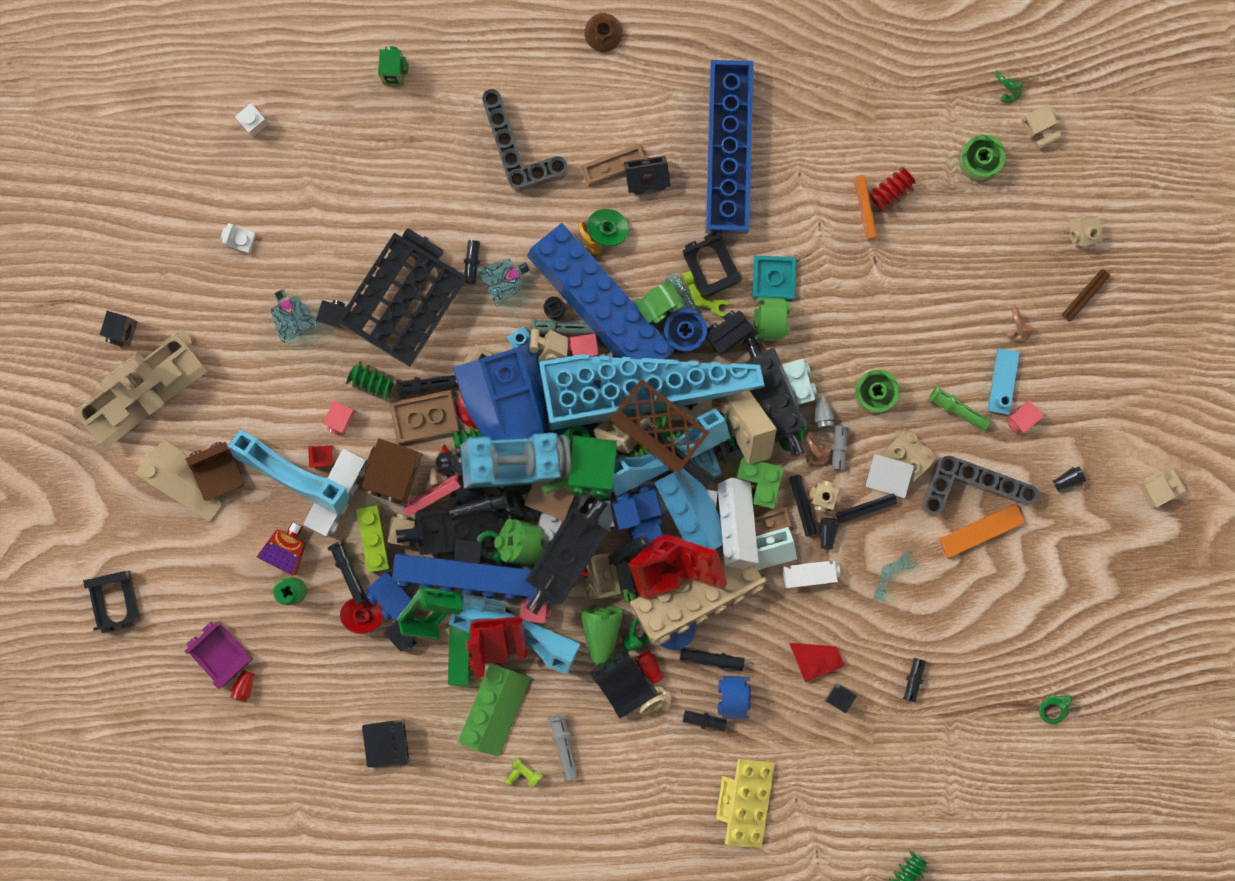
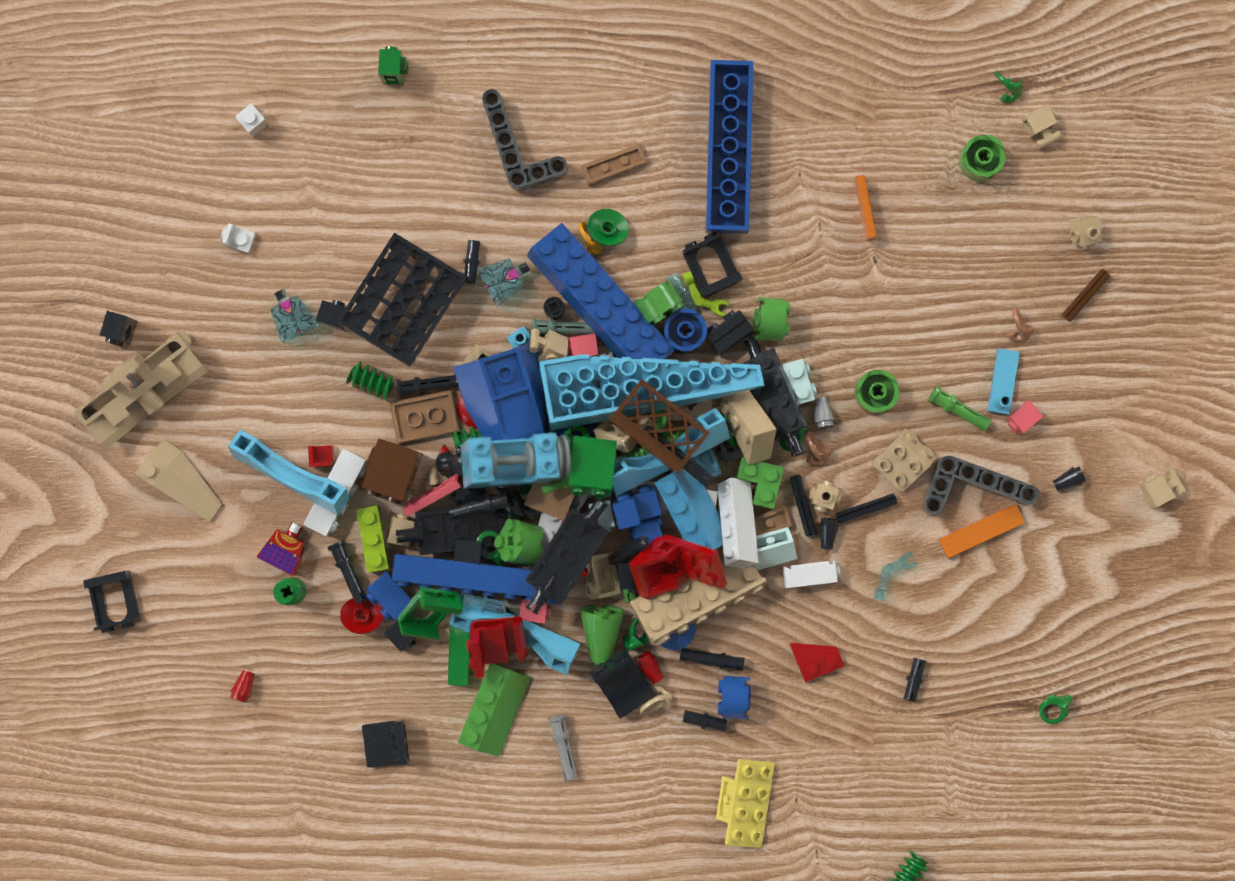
magenta panel [184,621,254,689] -> none
reddish brown bracket [185,442,244,501] -> none
coral brick [323,401,355,435] -> none
black pin [402,228,444,259] -> none
lime piece [505,757,543,788] -> none
reddish brown piece [584,13,623,52] -> none
black brick [624,155,671,194] -> none
teal tile [752,255,797,300] -> none
black panel [825,683,857,714] -> none
light grey pin [831,426,848,469] -> none
white sticker [866,454,914,498] -> none
red piece [868,167,916,213] -> none

